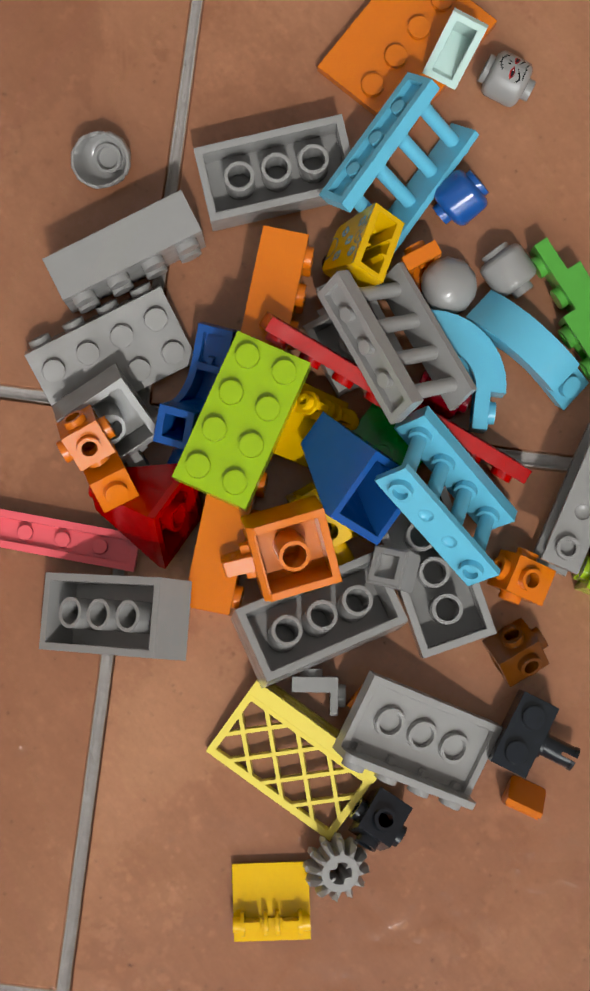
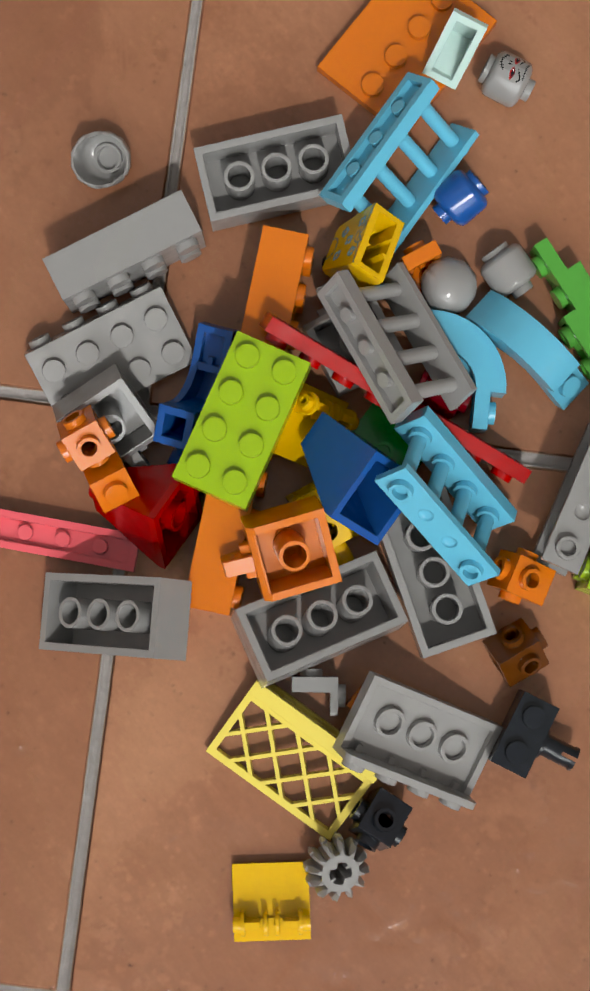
light grey slope [366,544,421,593] -> none
orange slope [501,775,546,820] -> none

